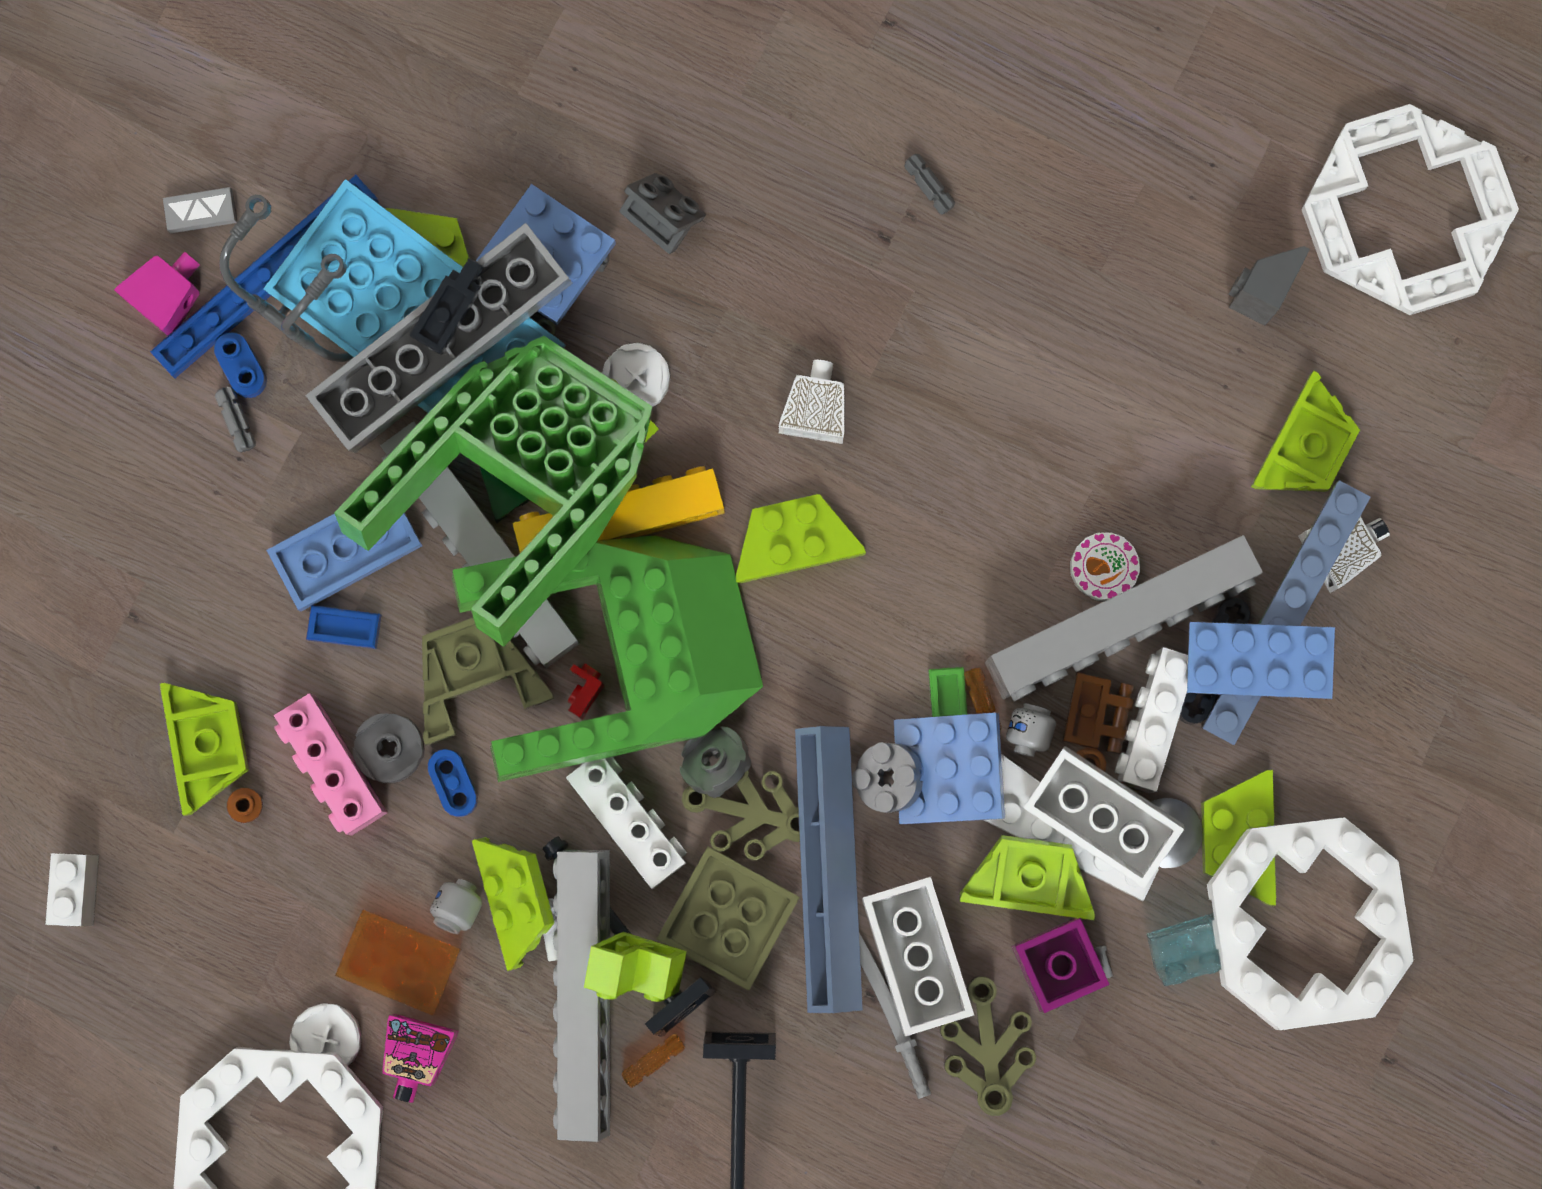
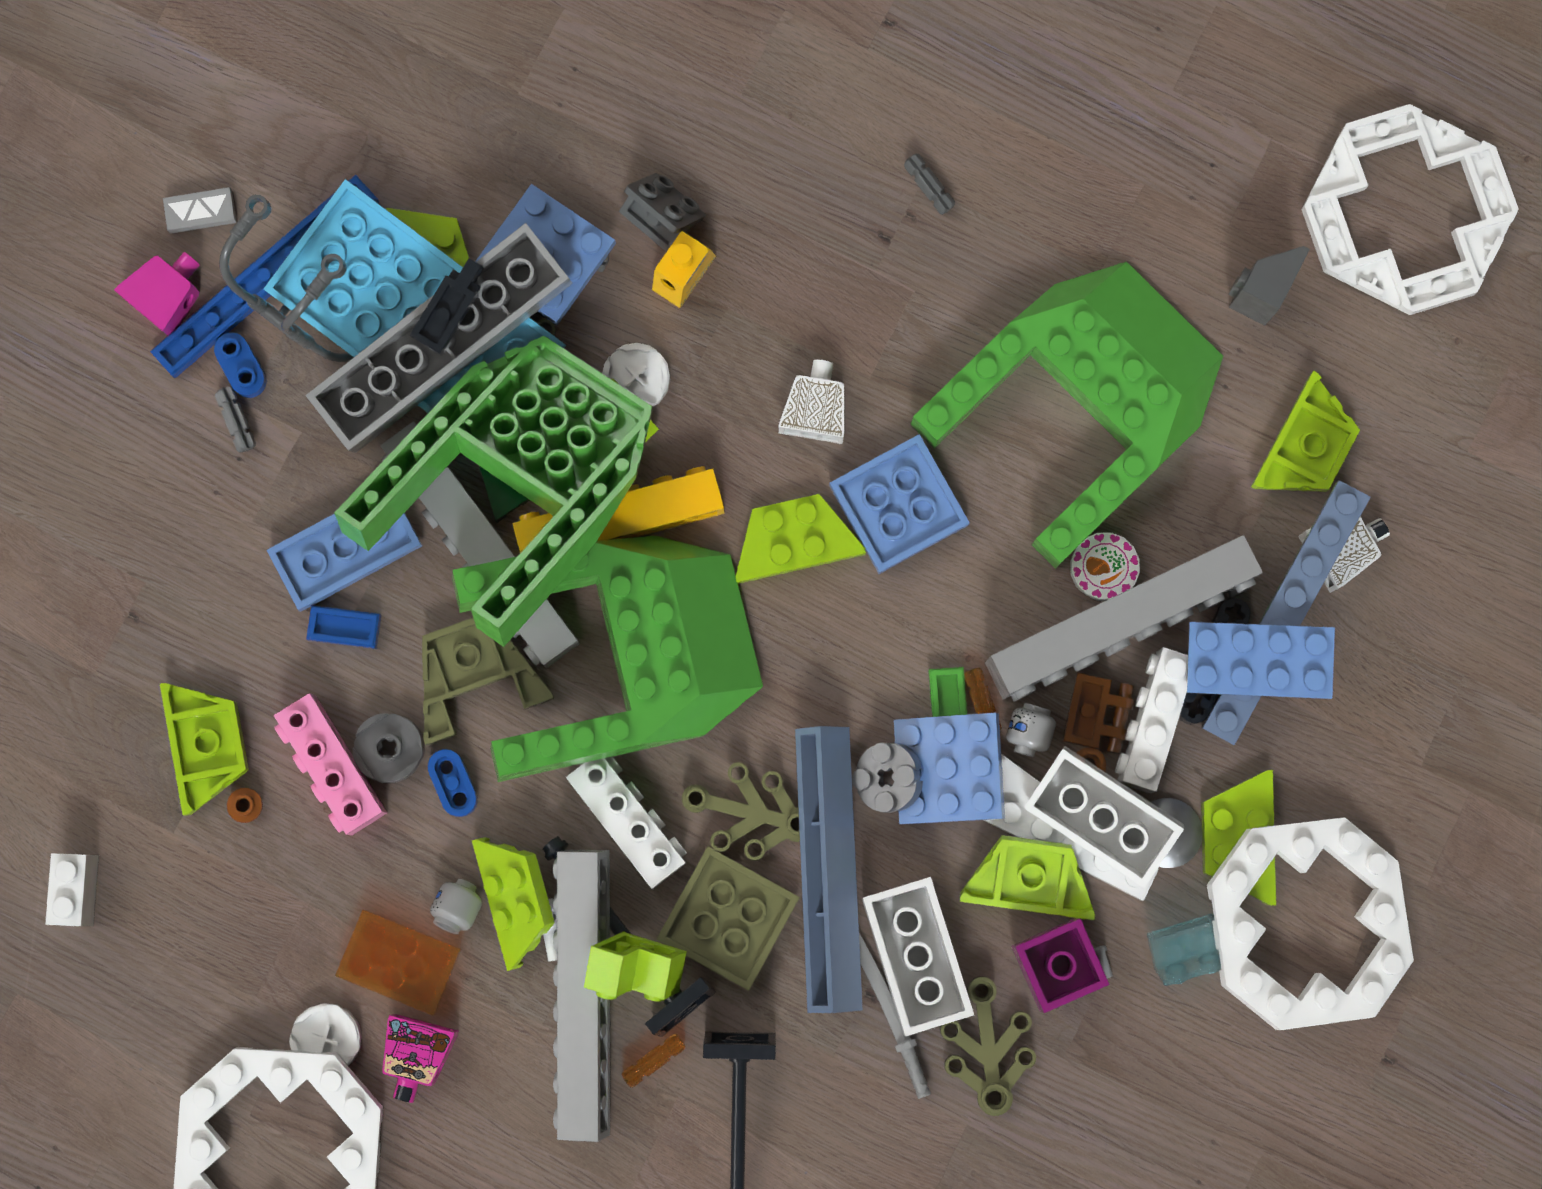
red bracket [567,663,605,720] -> none
flat silver plate [680,727,751,798] -> none
none -> yellow torso [652,231,716,308]
none -> medium blue plate [829,434,970,574]
none -> bright green wedge [911,262,1223,569]

